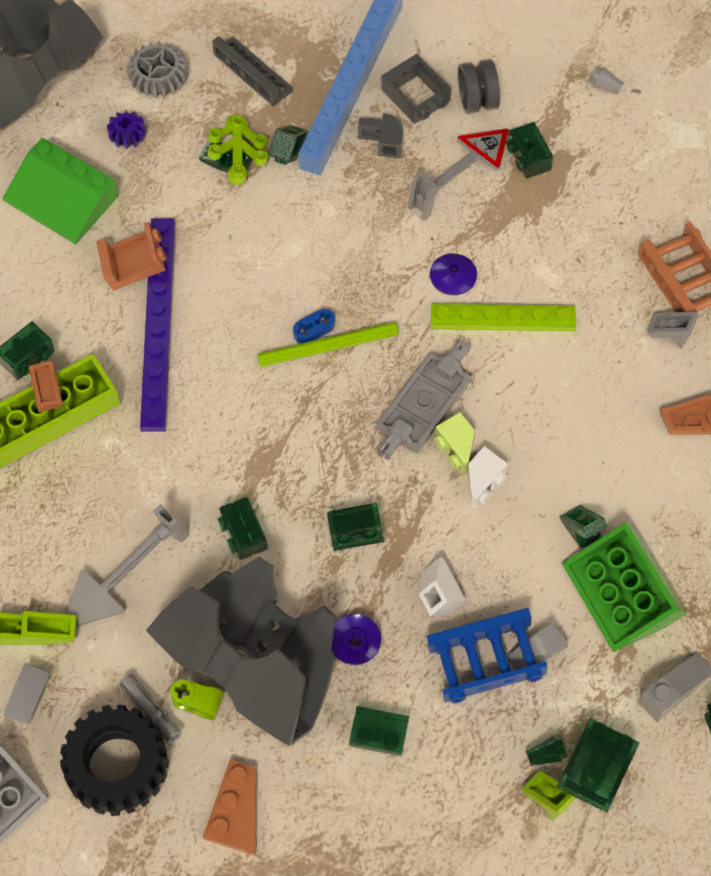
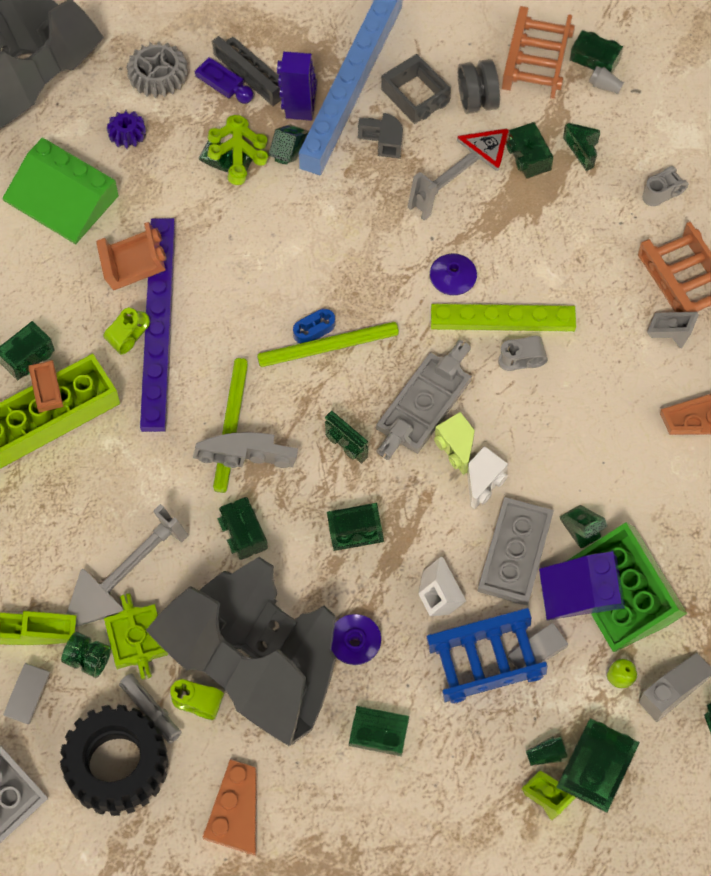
none -> clear green wheel [61,632,111,678]
none -> lime piece [103,308,150,355]
none -> lime plate [104,593,168,680]
none -> light grey slope [193,432,298,468]
none -> dark purple plate [195,57,254,104]
none -> lime axle [213,358,248,493]
none -> dark purple wedge [277,51,318,121]
none -> clear green plate [325,410,368,464]
none -> light grey plate [478,497,554,606]
none -> light grey piece [498,336,548,371]
none -> nougat fence [502,6,575,99]
none -> dark purple slope [539,551,625,620]
none -> clear green slope [563,123,600,171]
none -> clear green brick [570,30,623,74]
none -> lime piece [607,659,637,688]
none -> light grey piece [642,166,689,206]

